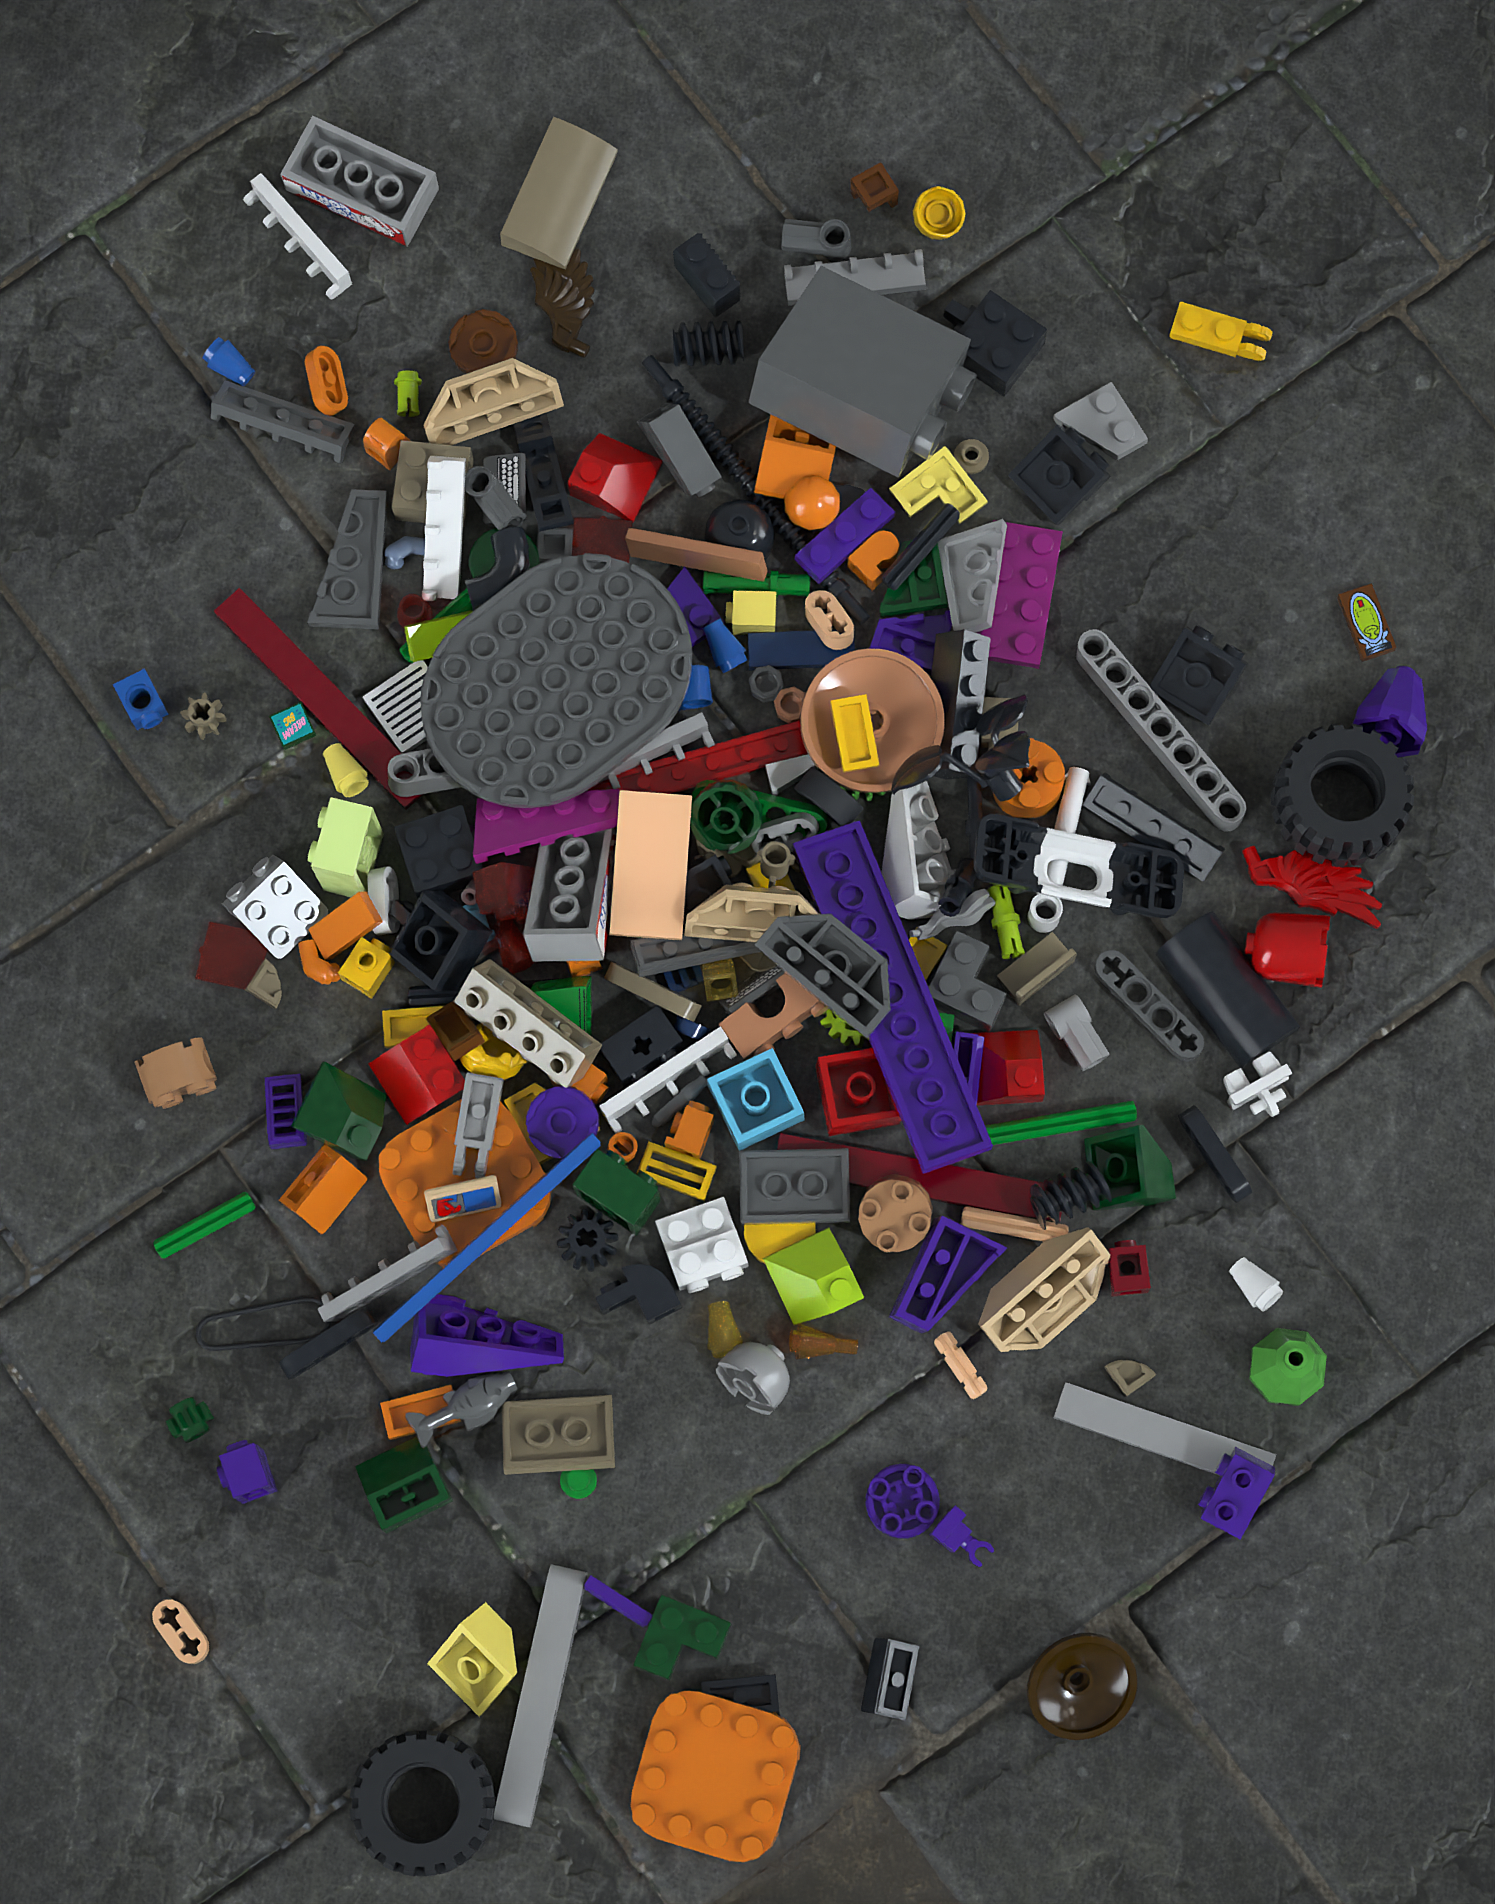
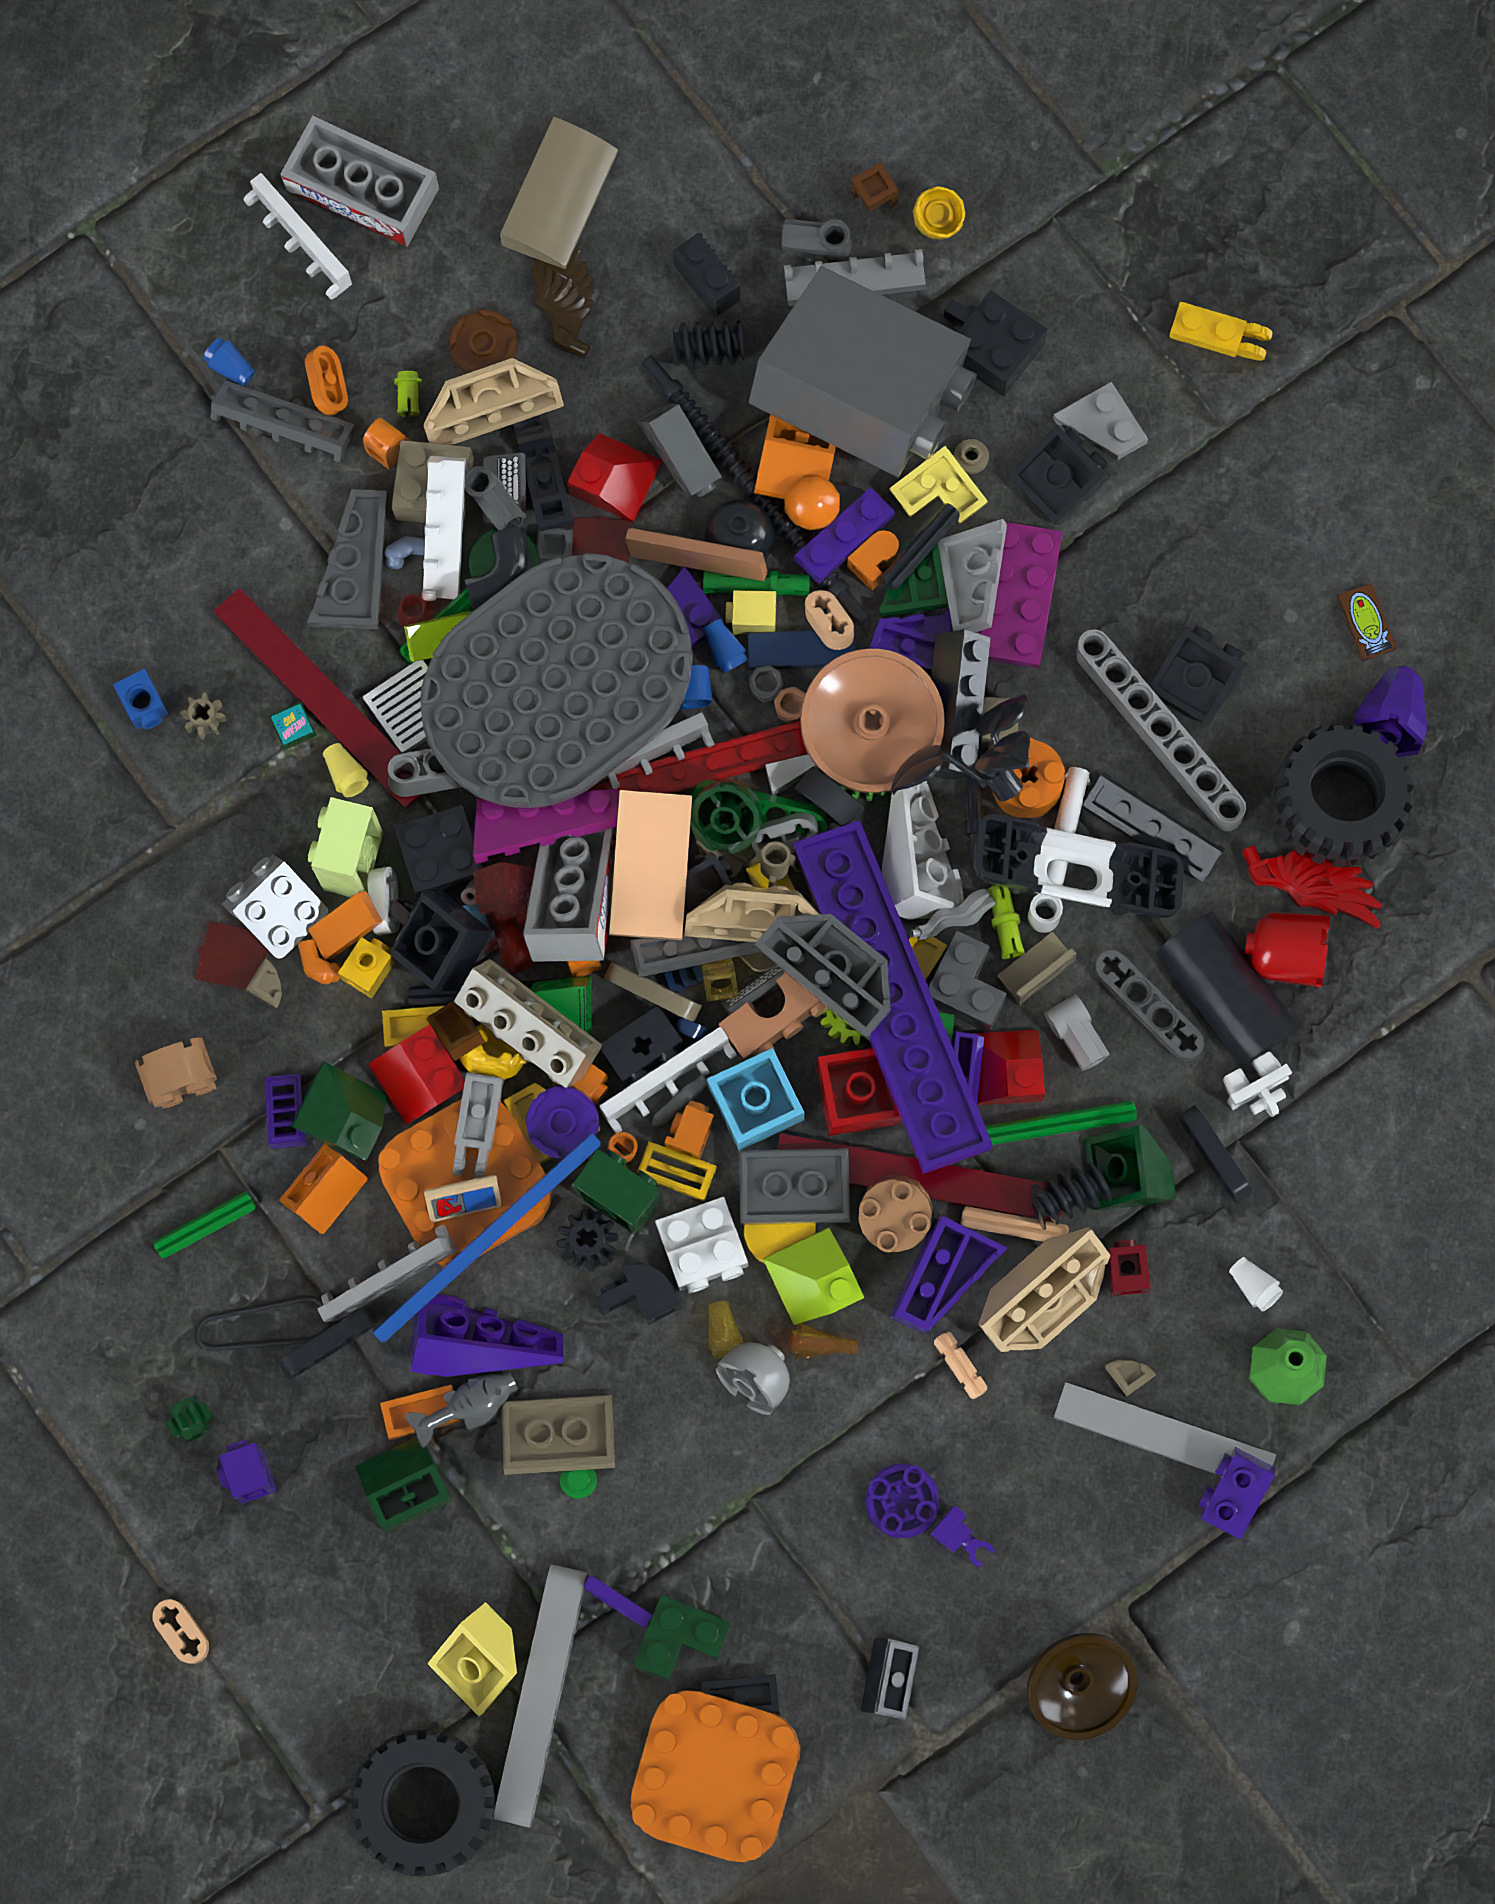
yellow tile [830,694,879,773] -> none
black pin [938,858,976,917] -> none

